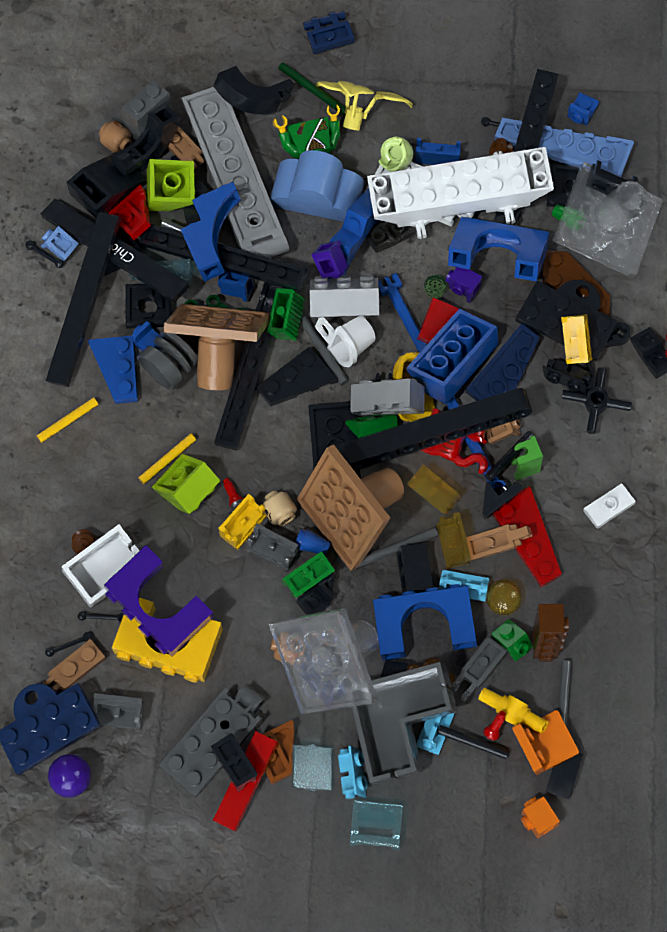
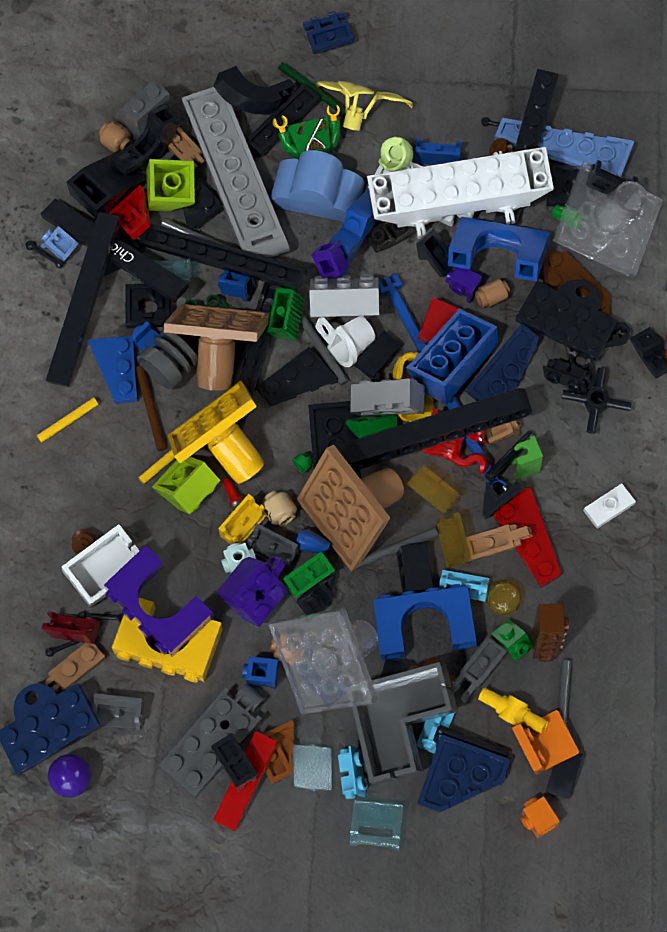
blue arch [180,182,241,282] -> none
clear green tile [424,275,447,299] -> none
red piece [483,711,506,742] -> none
yellow hinge [561,314,592,364] -> none
blue bracket [567,93,599,126] -> none
none -> dark red hinge [41,611,100,644]
none -> reddish brown bar [135,366,166,451]
none -> yellow piece [167,381,264,484]
none -> dark purple hinge [217,555,288,627]
none -> light aqua brick [221,543,256,574]
none -> blue brick [242,656,279,689]
none -> black plate [245,83,320,157]
none -> green hinge [292,453,313,473]
none -> black slope [354,330,402,380]
none -> black slope [416,228,454,277]
none -> dark blue plate [417,734,511,813]
none -> medium nougat brick [474,278,510,308]

